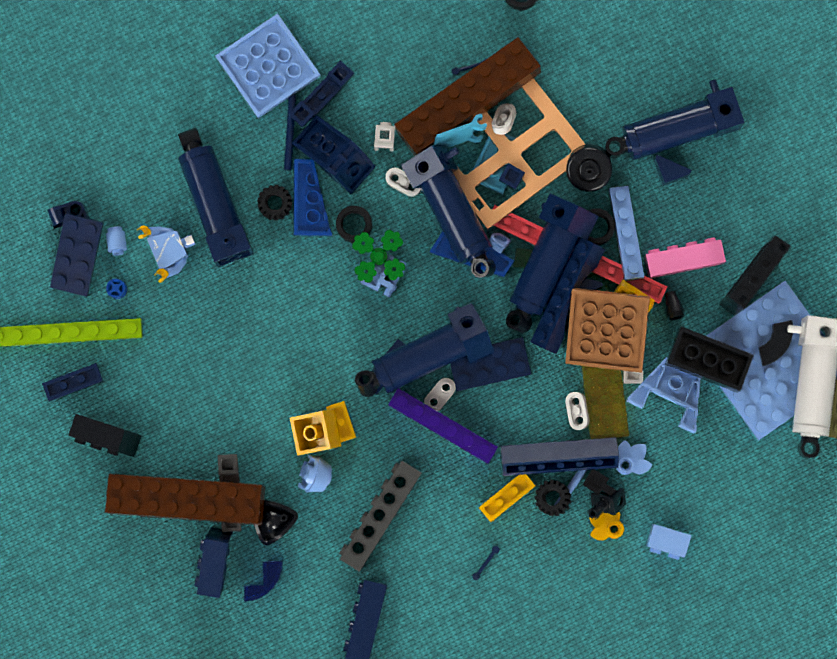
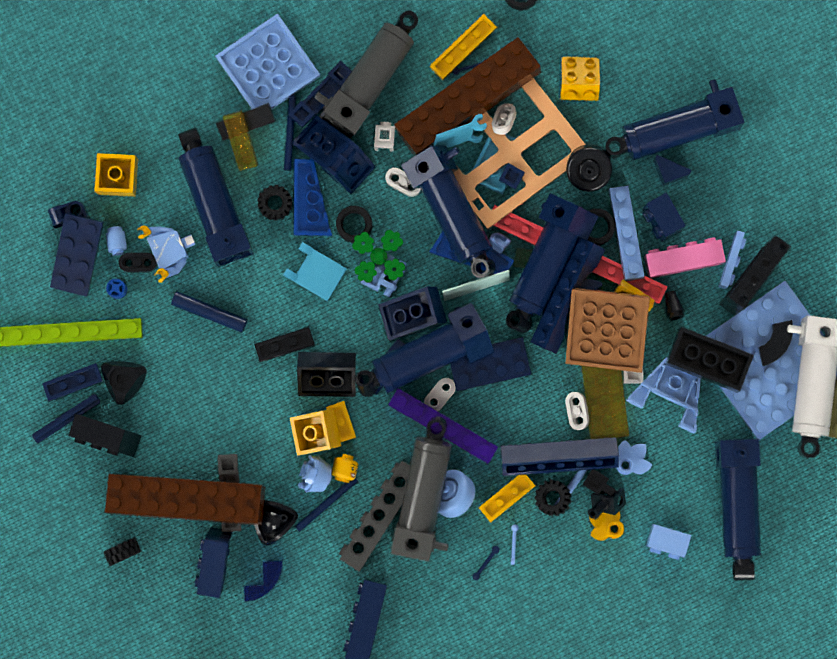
none -> dark blue axle [32,394,100,443]
none -> yellow brick [94,153,138,197]
none -> black hat [101,361,147,405]
none -> black tyre [103,538,142,566]
none -> black plate [118,253,158,273]
none -> dark blue piece [171,291,248,333]
none -> black tile [216,103,276,141]
none -> clear yellow plate [223,110,258,171]
none -> black tile [254,327,315,363]
none -> medium azure flag [283,242,347,301]
none -> dark blue bar [295,478,358,532]
none -> black slope [297,352,356,397]
none -> dark grey piece [315,11,418,138]
none -> yellow head [331,454,359,483]
none -> dark blue slope [378,286,448,341]
none -> dark grey piece [391,416,452,562]
none -> yellow plate [430,14,497,81]
none -> light blue wheel [438,470,475,518]
none -> light aqua piece [442,270,510,301]
none -> light blue hinge [511,524,519,565]
none -> yellow bracket [560,57,600,101]
none -> dark blue brick [642,192,686,242]
none -> dark blue piece [715,439,761,581]
none -> light blue plate [718,230,746,289]

